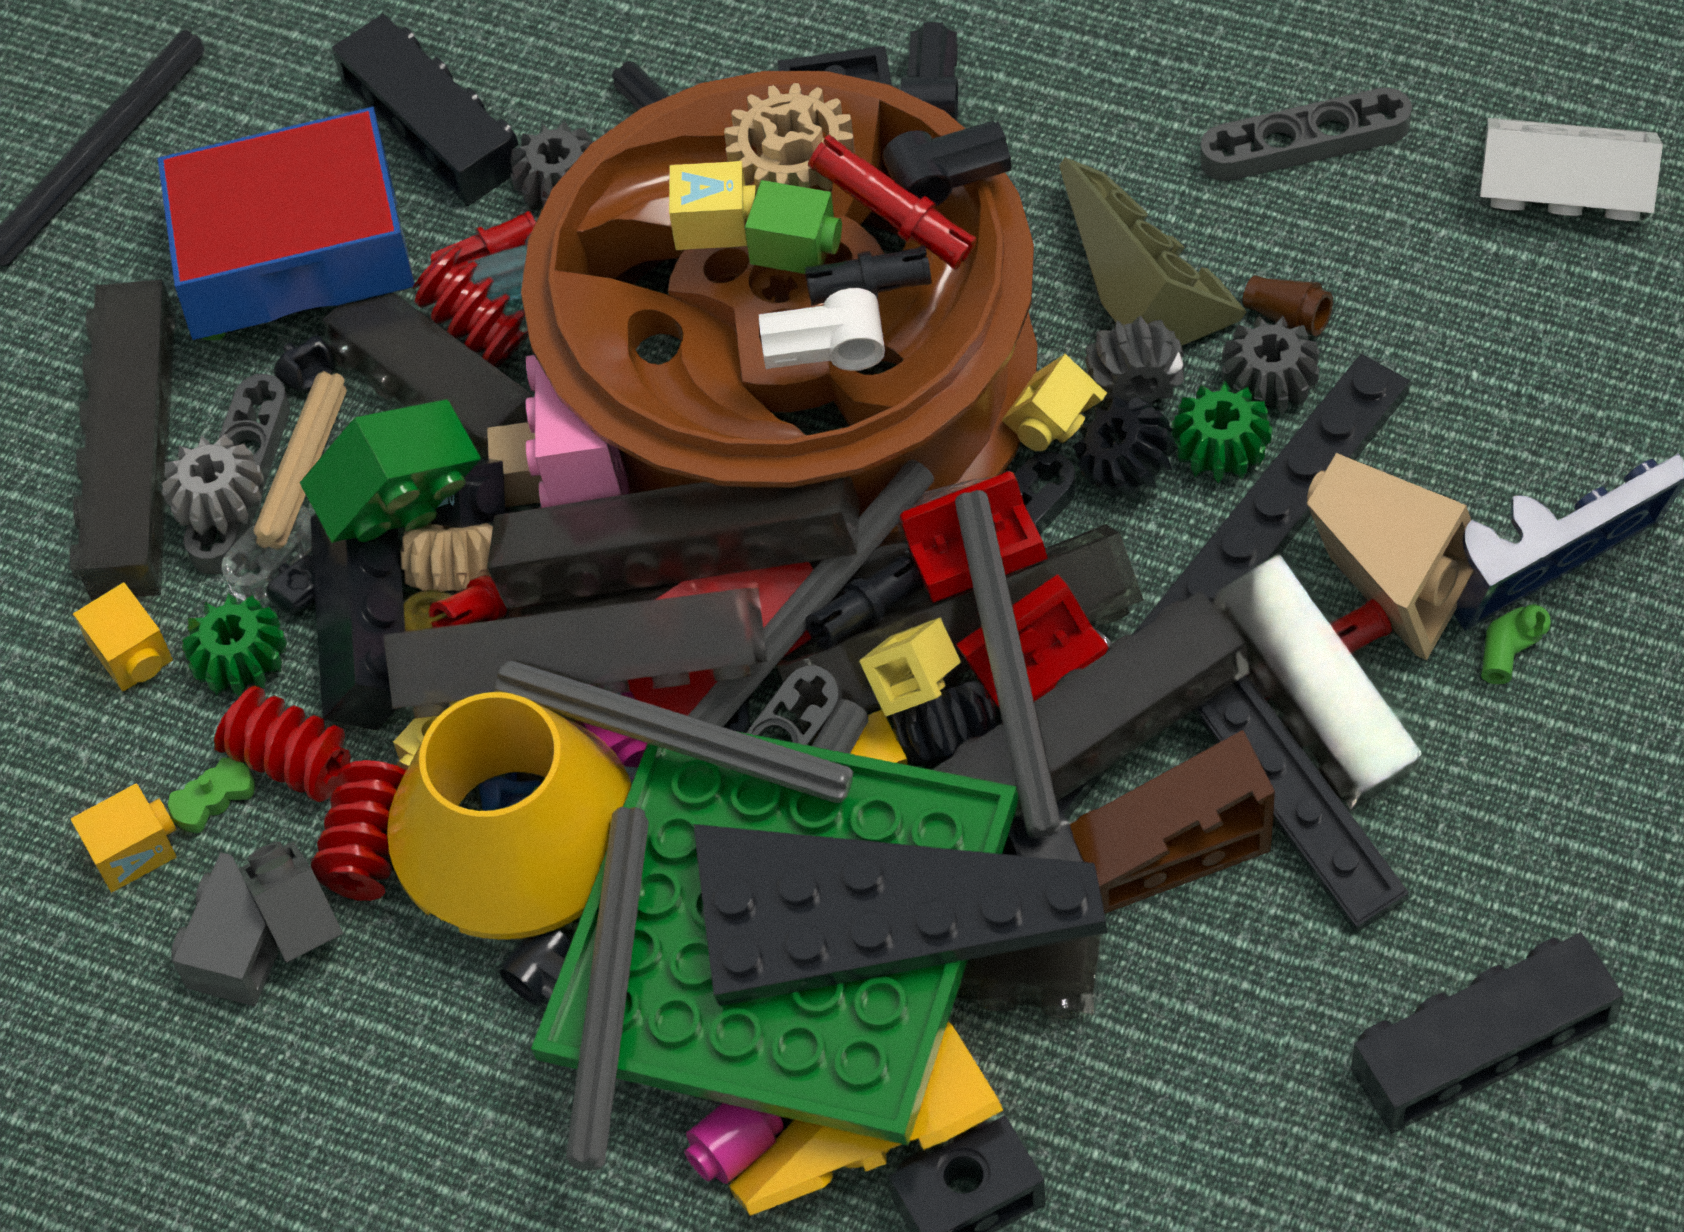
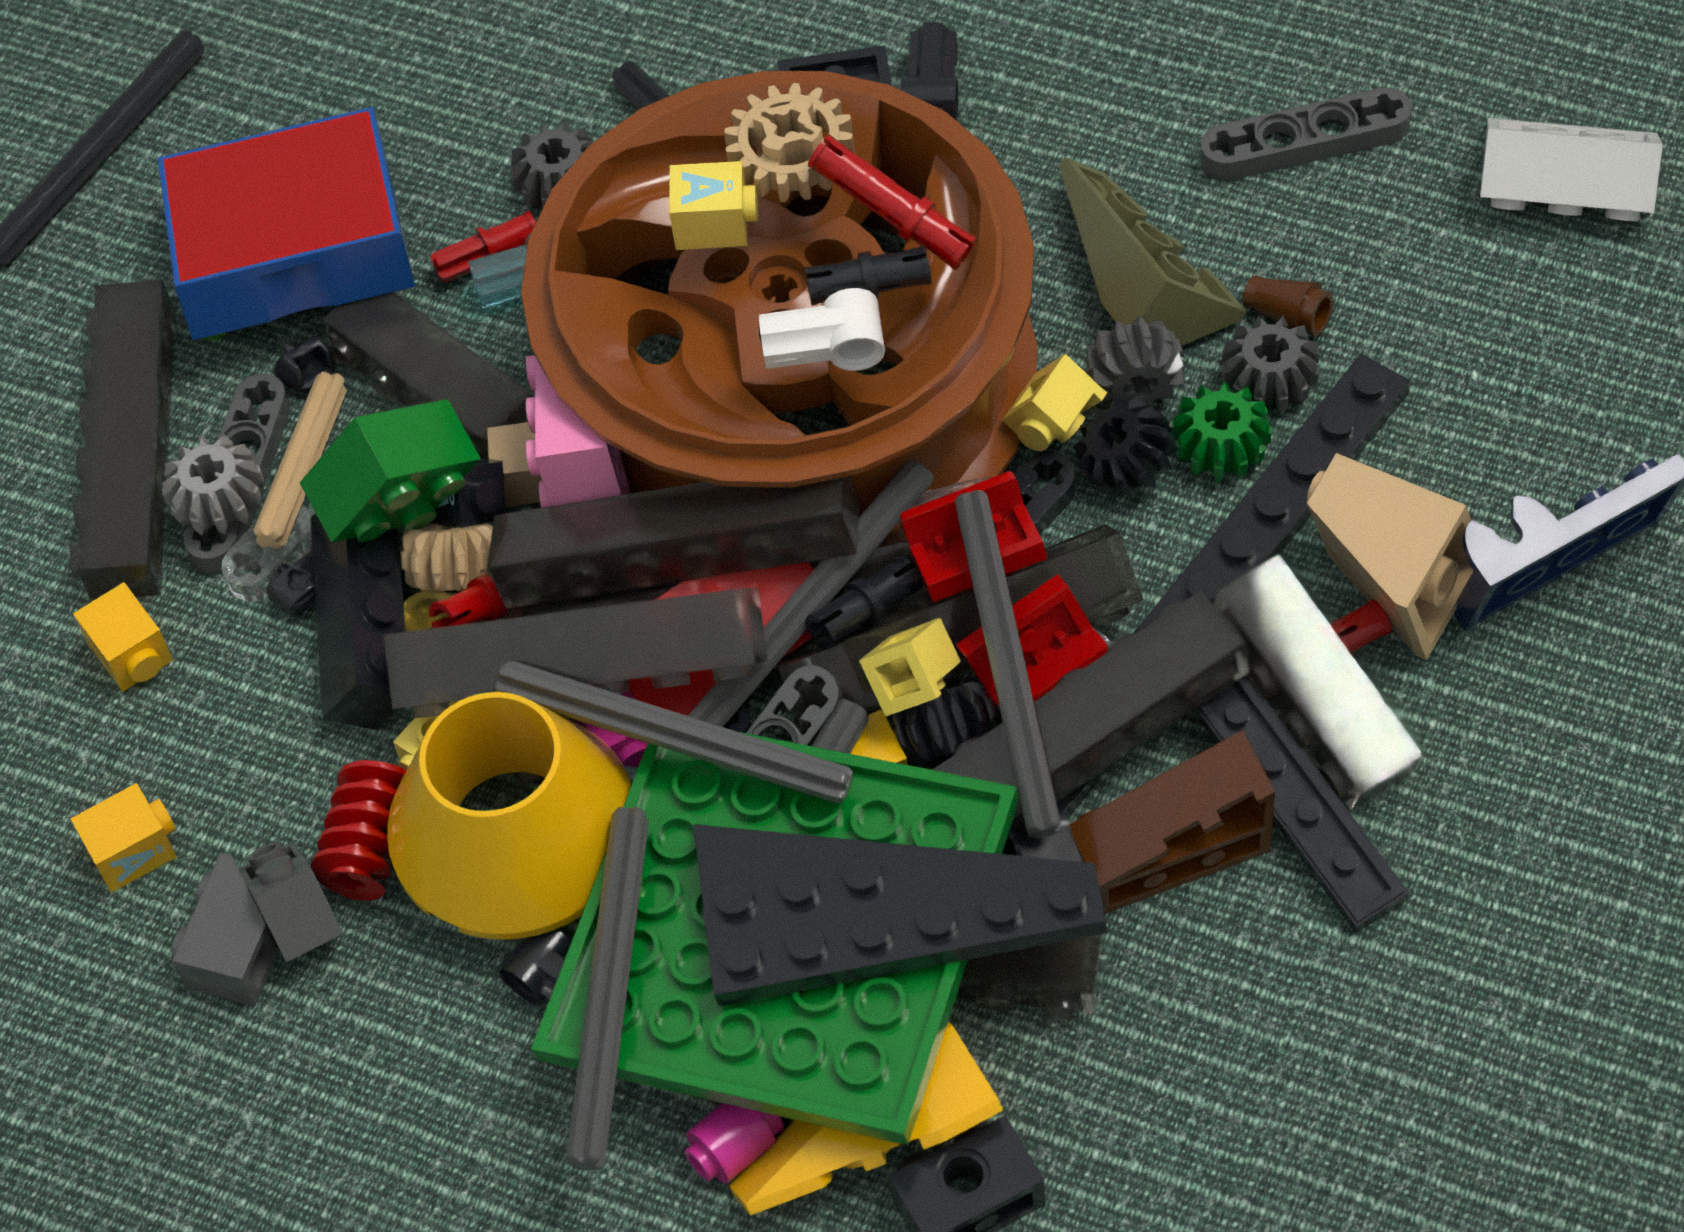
bright green piece [168,757,255,834] -> none
green gear [182,593,287,697] -> none
red piece [214,685,351,802] -> none
black brick [331,13,519,206] -> none
red piece [412,245,529,373] -> none
blue piece [478,772,542,811] -> none
bright green brick [745,180,842,274] -> none
black piece [882,120,1011,207] -> none
black brick [1351,932,1624,1134] -> none
bright green arm [1481,604,1551,685] -> none

